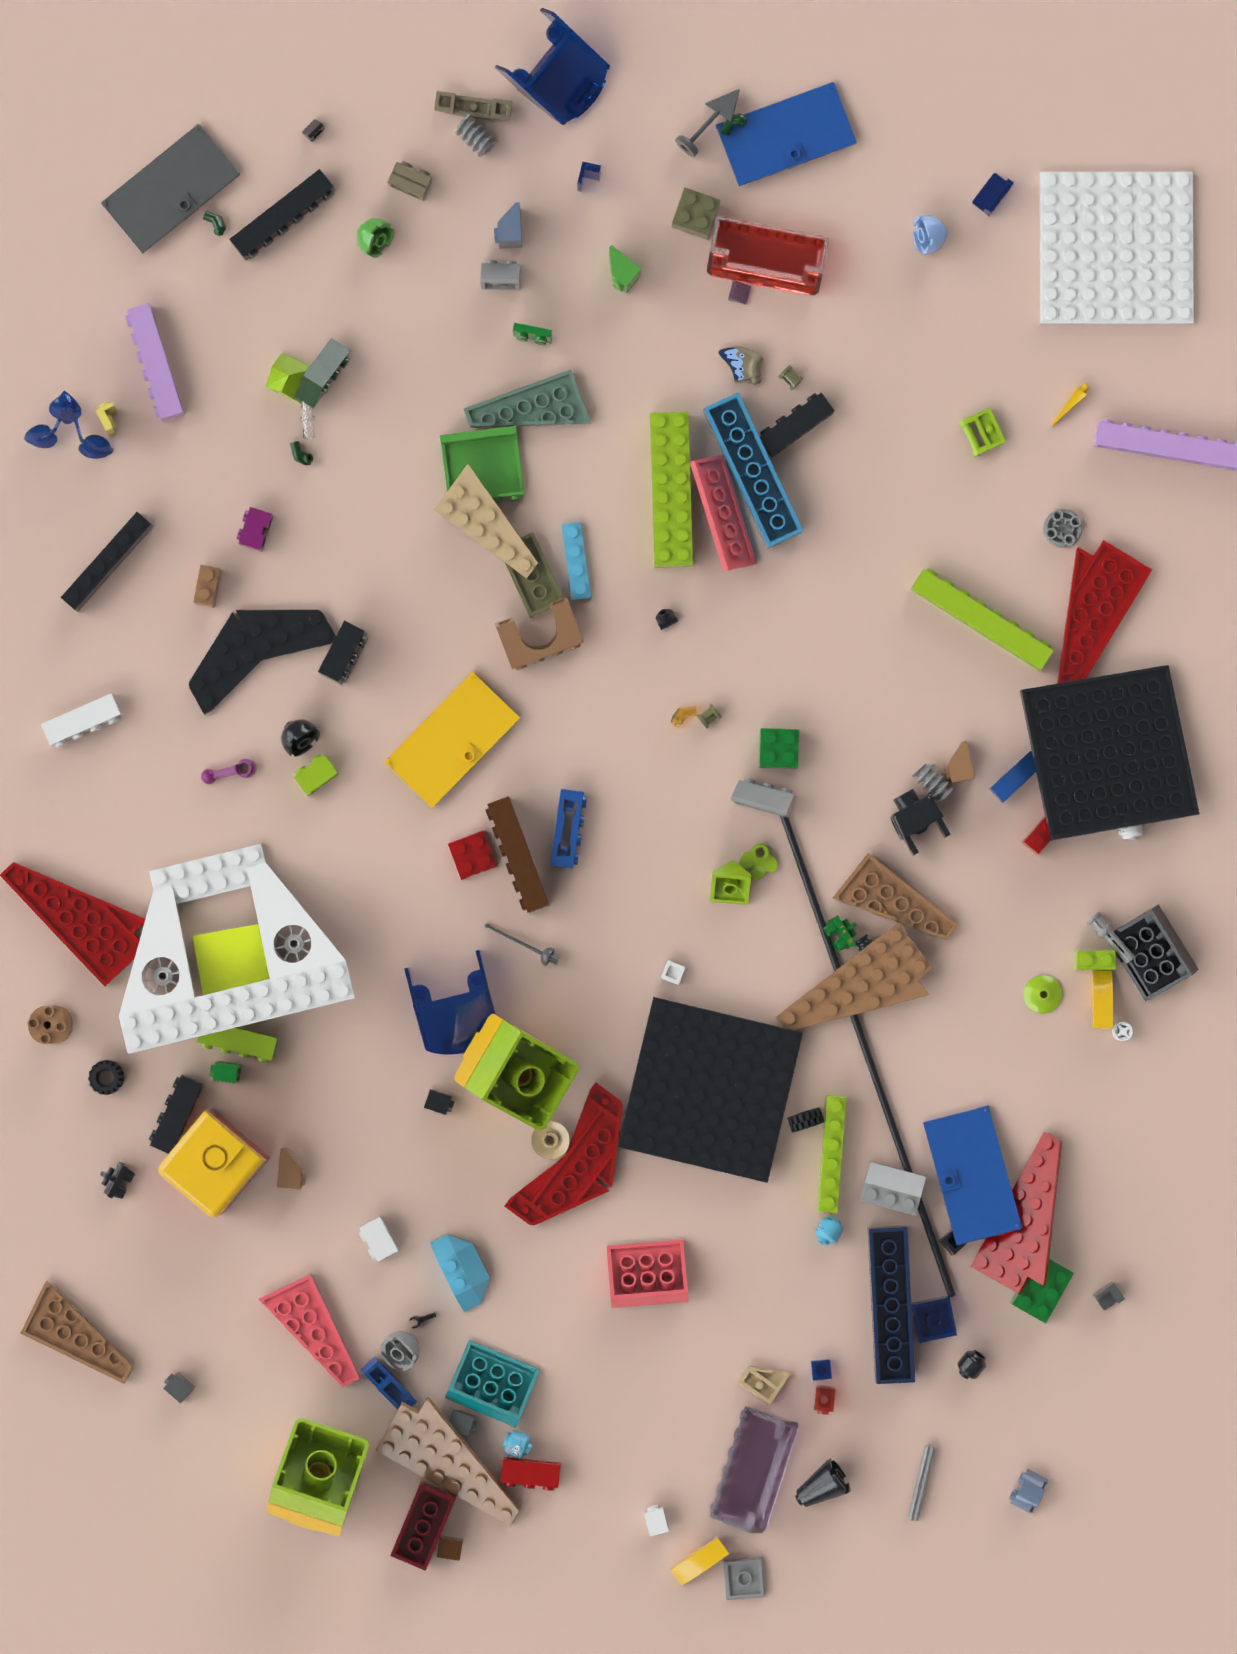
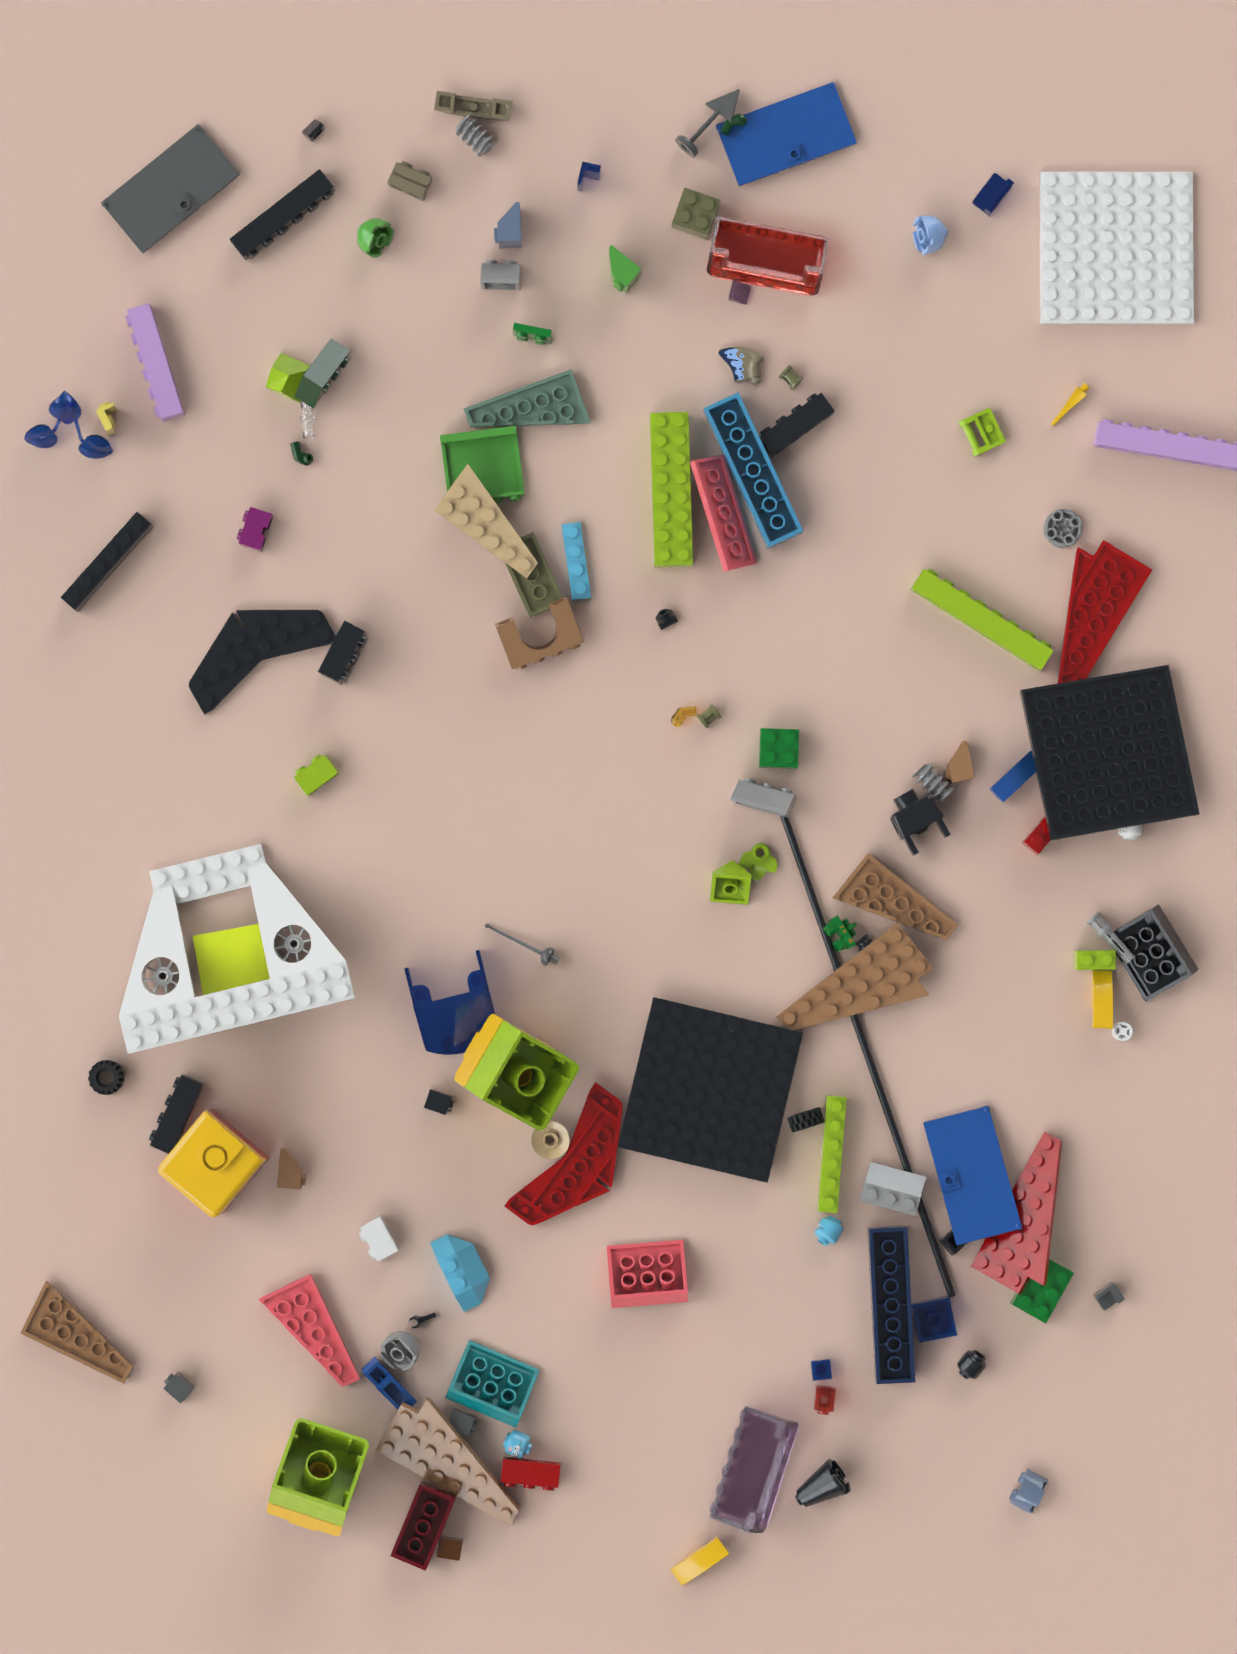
red wing [0,862,145,987] -> none
medium nougat piece [27,1005,73,1044] -> none
white brick [41,693,123,748] -> none
black hips [100,1162,135,1199] -> none
medium nougat brick [193,565,222,608] -> none
lime brick [197,1027,279,1063] -> none
magenta piece [201,759,256,784] -> none
dark green arm [203,211,226,236] -> none
green brick [210,1061,241,1084] -> none
black cylinder [281,719,320,757] -> none
yellow door [384,672,520,808] -> none
red plate [448,830,497,880] -> none
reddish brown brick [485,796,550,913] -> none
clear blue windscreen [494,8,610,125] -> none
blue brick [550,789,587,869] -> none
white brick [644,1505,669,1536] -> none
white plate [661,960,685,985] -> none
light grey tile [723,1557,765,1600] -> none
tan wing [737,1366,790,1405] -> none
light grey axle [908,1445,935,1521] -> none
lime dish [1024,975,1062,1014] -> none

